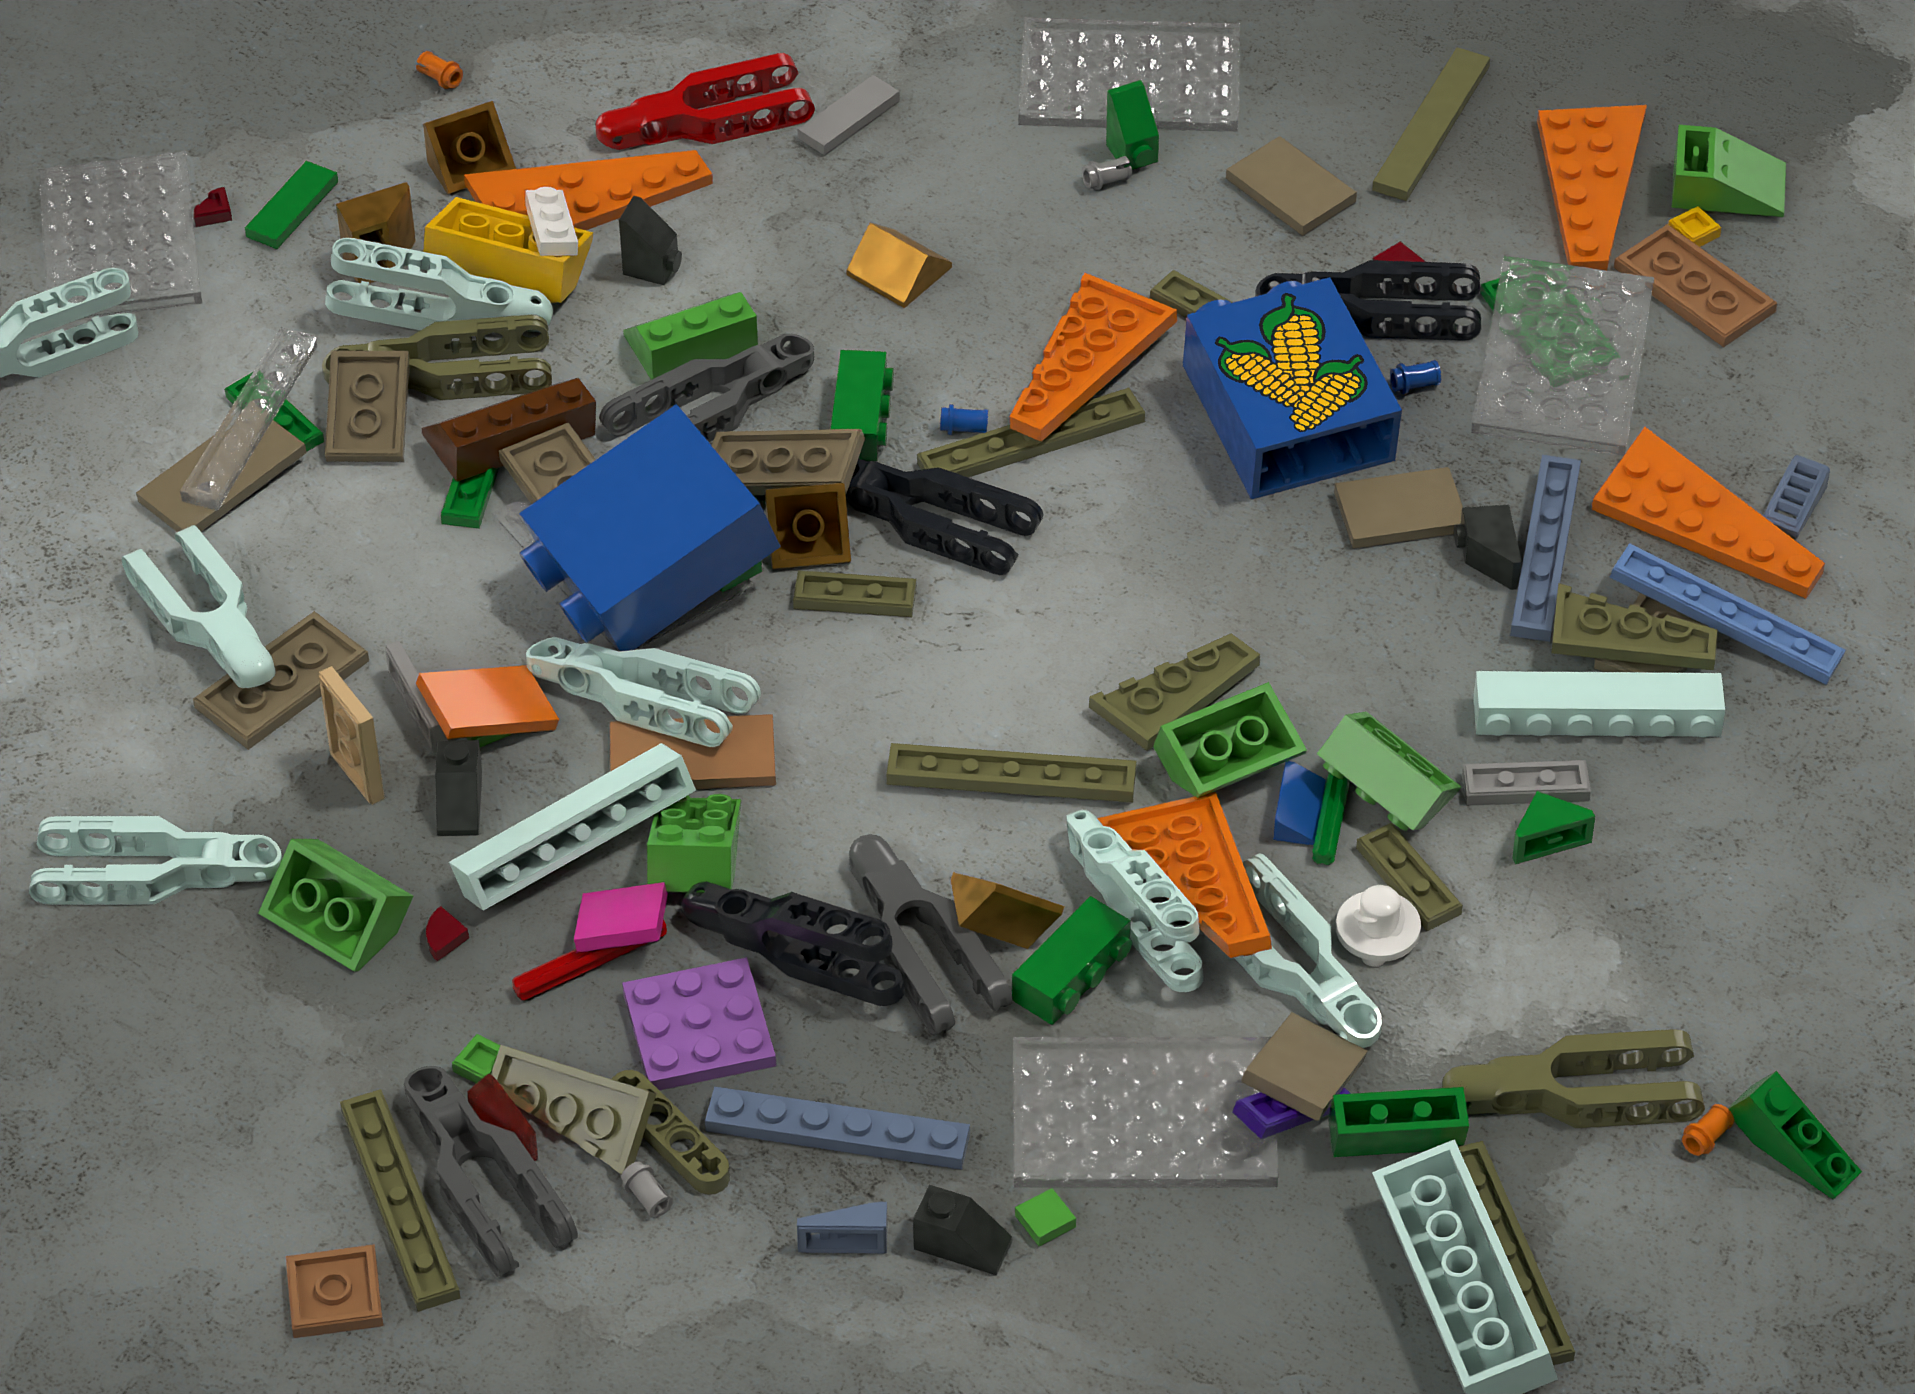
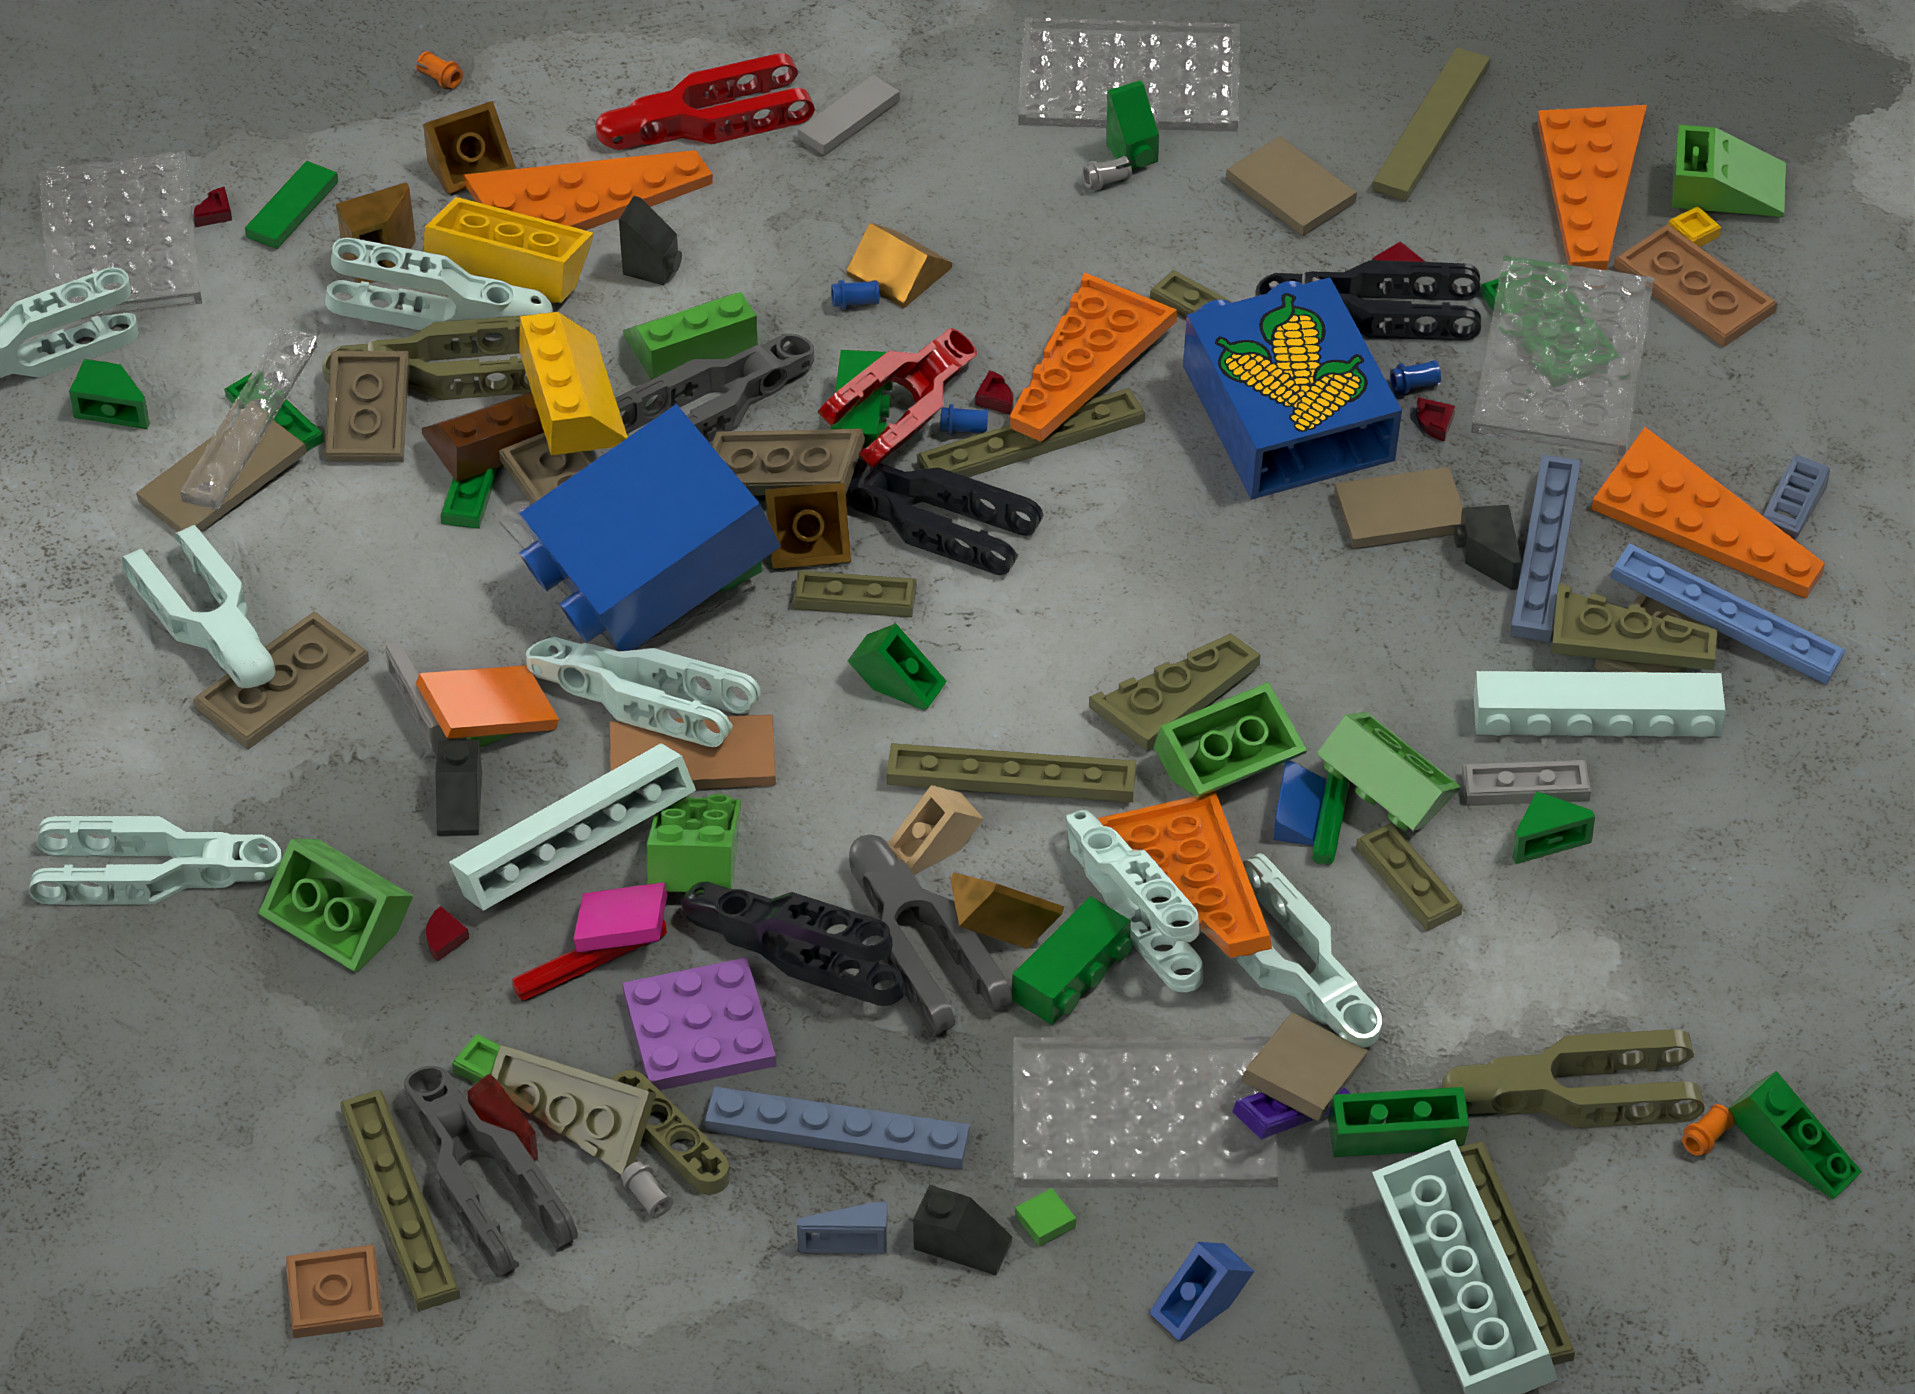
tan tile [319,666,385,805] -> none
white plate [525,187,578,256] -> none
white plate [1336,885,1421,967] -> none
none -> green slope [69,359,150,429]
none -> yellow slope [519,312,628,455]
none -> red piece [817,328,977,468]
none -> blue pin [831,280,880,310]
none -> green slope [848,624,947,710]
none -> tan slope [888,785,984,875]
none -> dark red tile [975,370,1014,415]
none -> blue slope [1149,1242,1255,1341]
none -> dark red tile [1416,397,1455,441]

